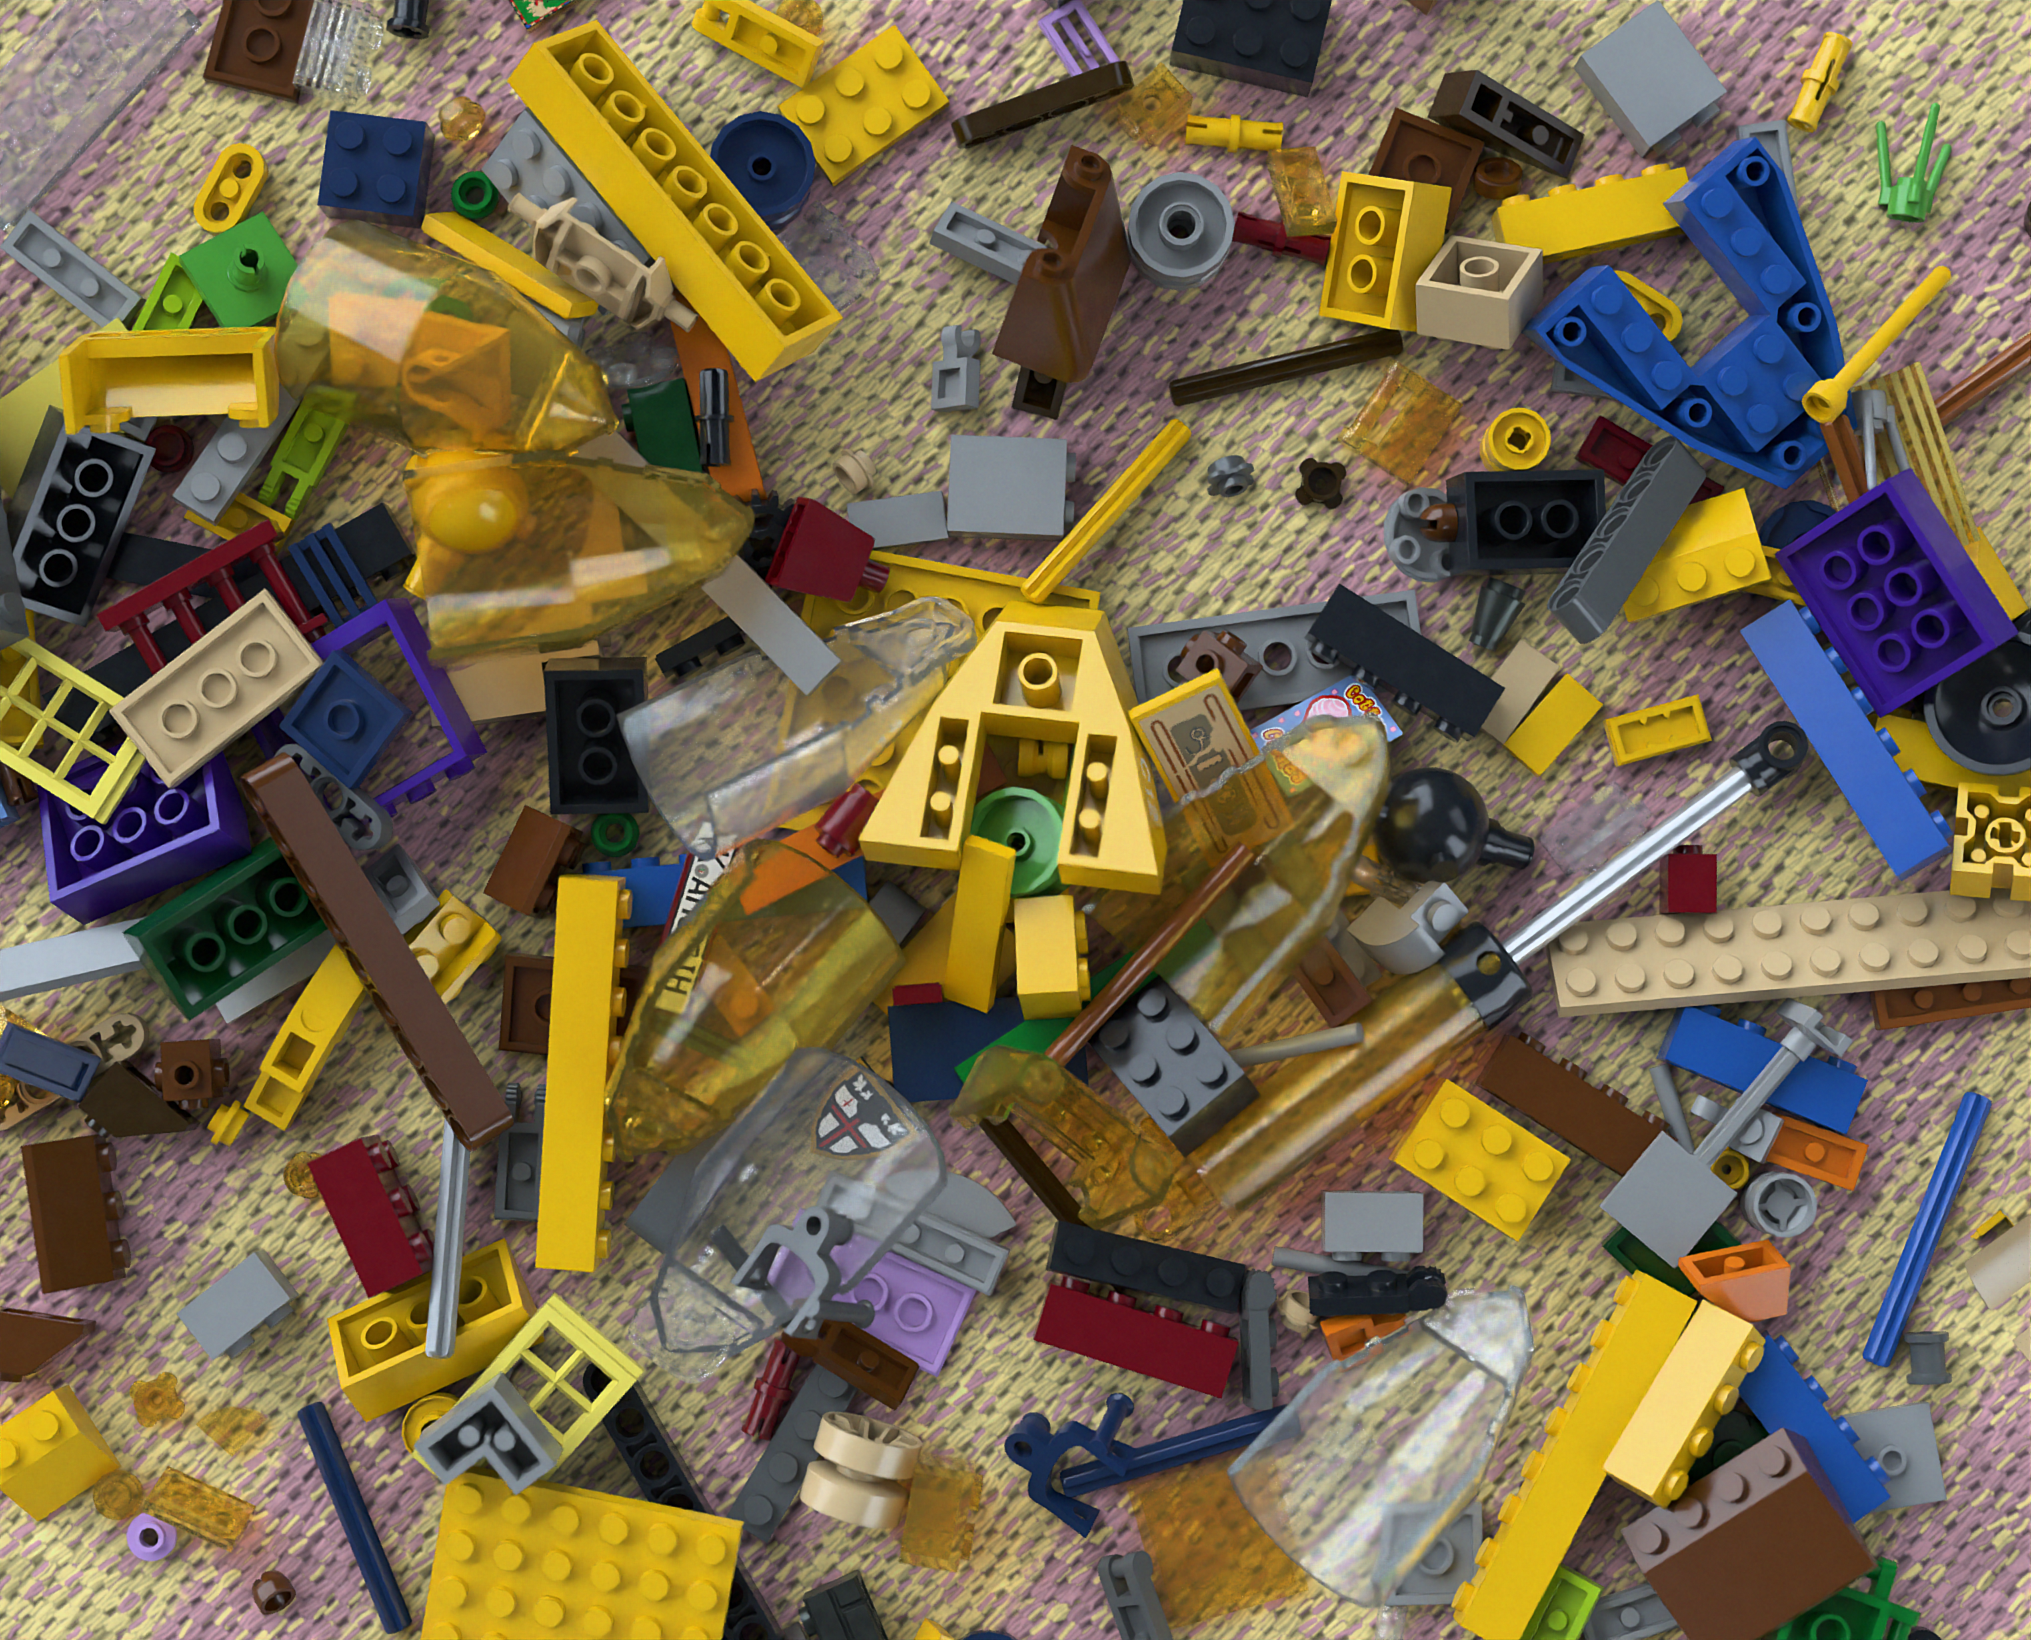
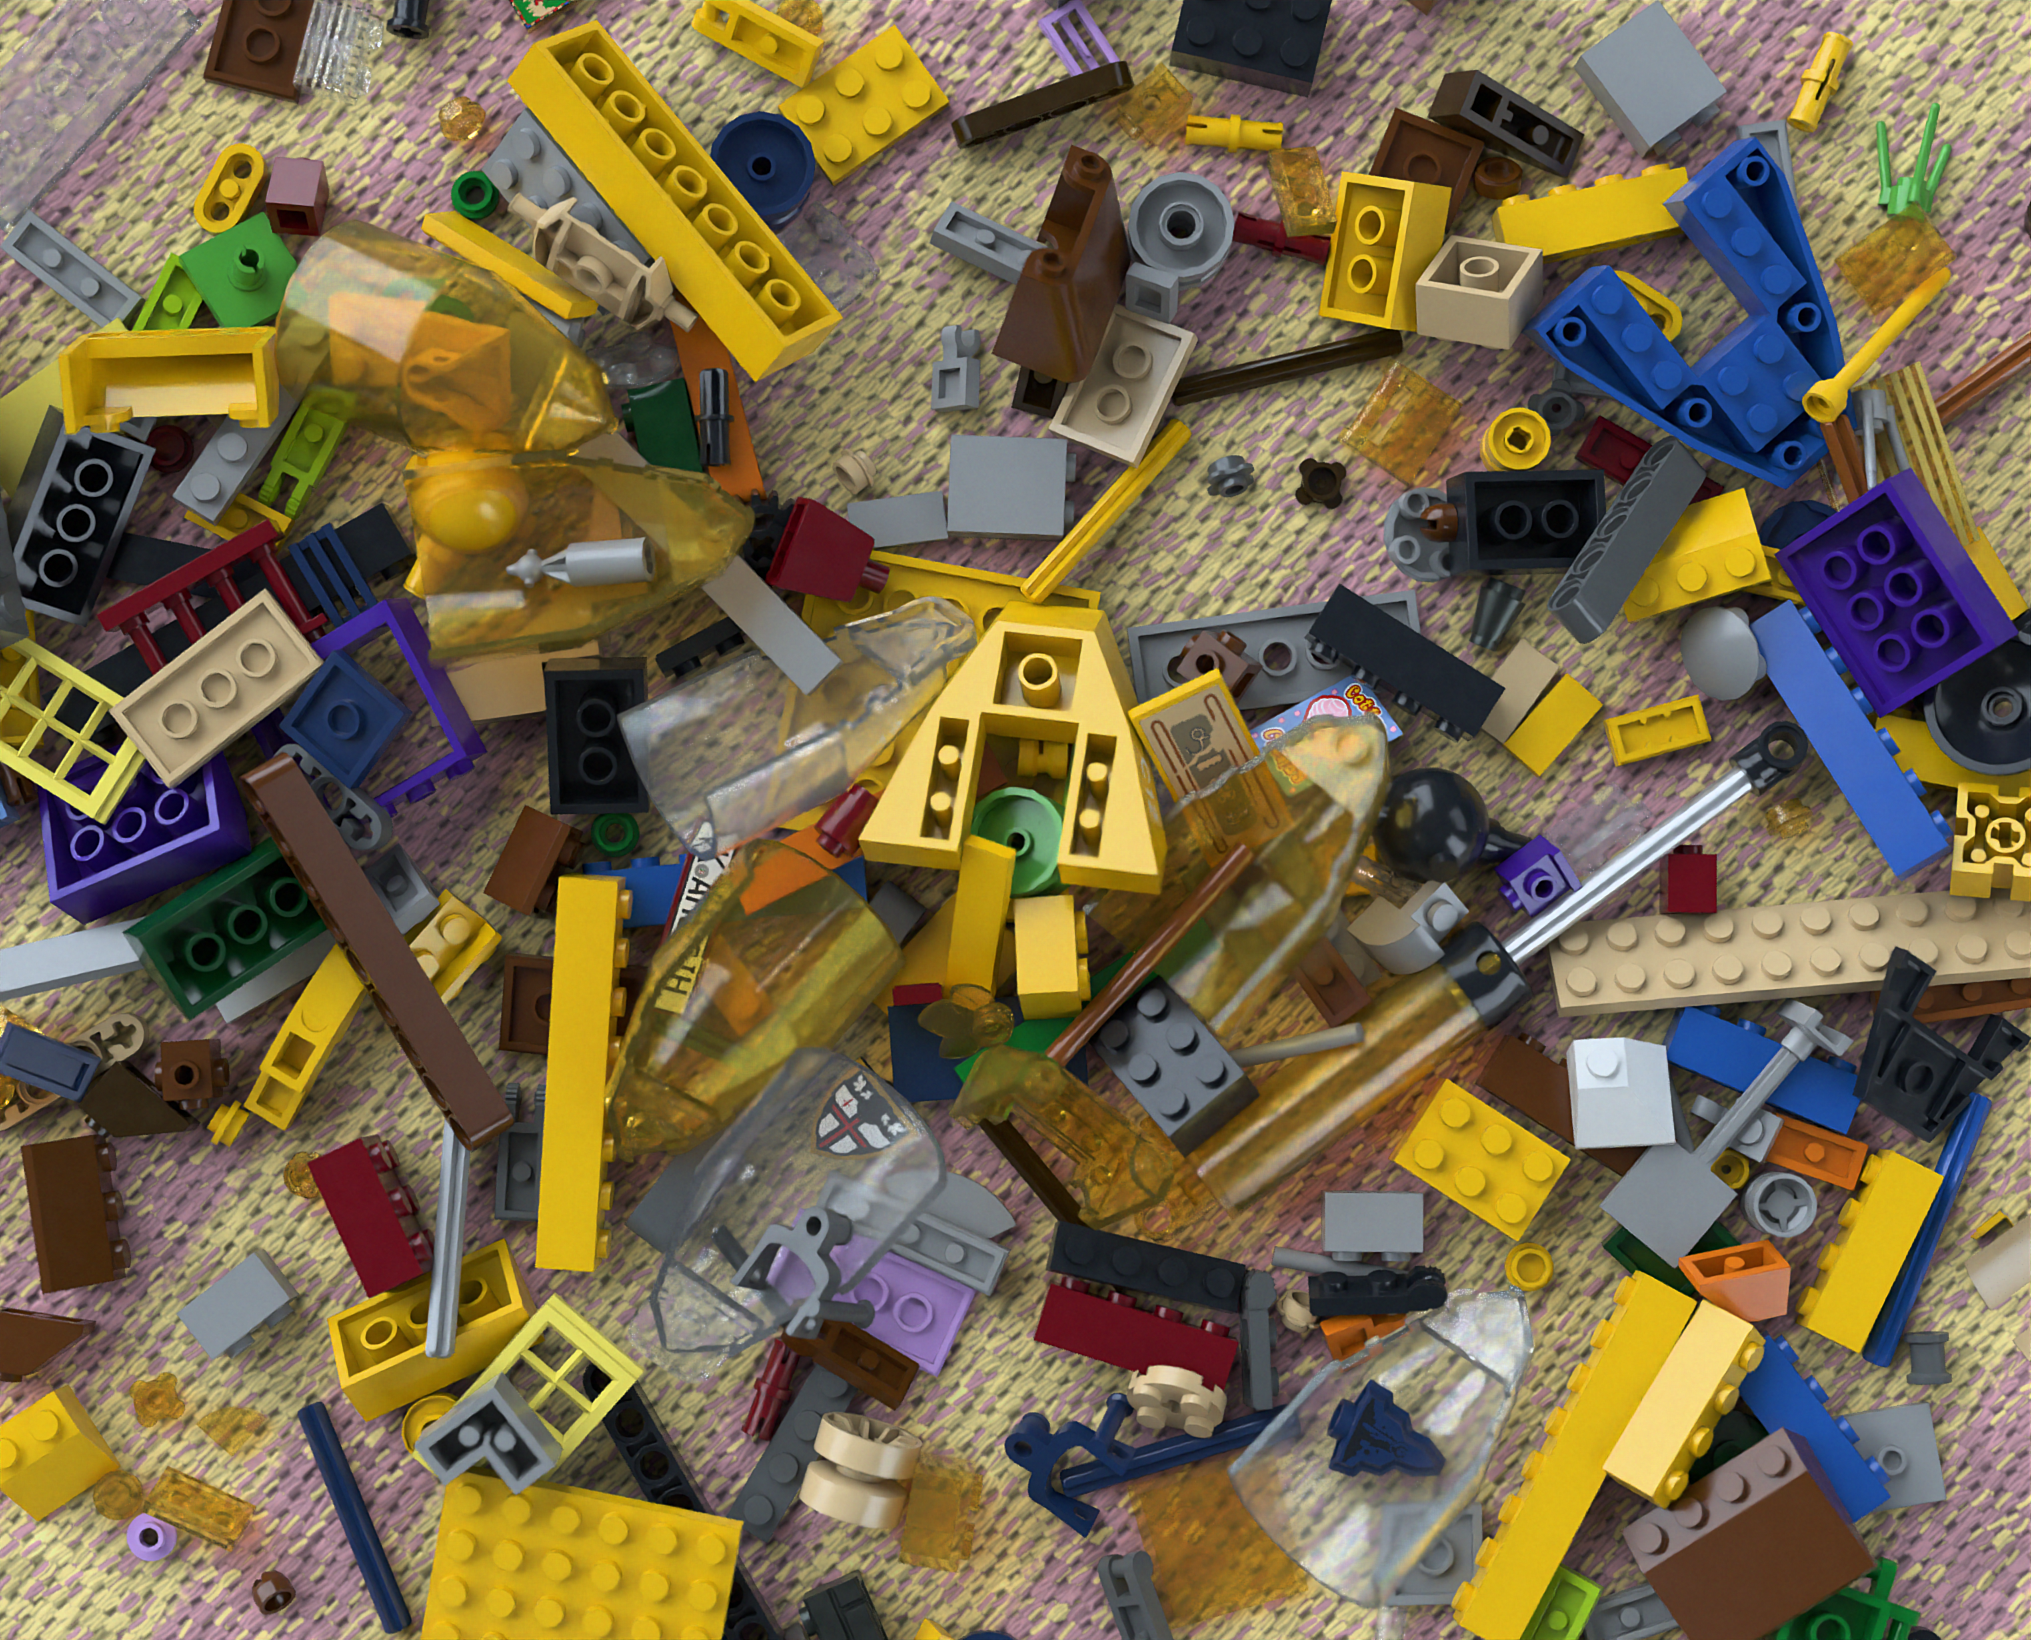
dark blue brick [317,110,435,229] -> none
none -> brick [265,157,329,237]
none -> light grey wheel [506,537,655,588]
none -> clear yellow plate [918,983,1015,1059]
none -> tan plate [1049,303,1198,468]
none -> light grey tile [1126,262,1179,324]
none -> tan plate [1127,1365,1227,1438]
none -> dark blue rock [1327,1379,1446,1477]
none -> dark purple brick [1494,835,1583,918]
none -> yellow plate [1504,1242,1554,1292]
none -> dark grey plate [1528,379,1585,436]
none -> white slope [1566,1037,1675,1149]
none -> light grey dish [1680,606,1767,701]
none -> clear yellow plate [1764,798,1813,839]
none -> yellow brick [1795,1149,1944,1354]
none -> clear yellow plate [1834,200,1958,316]
none -> black wing [1853,946,2031,1143]

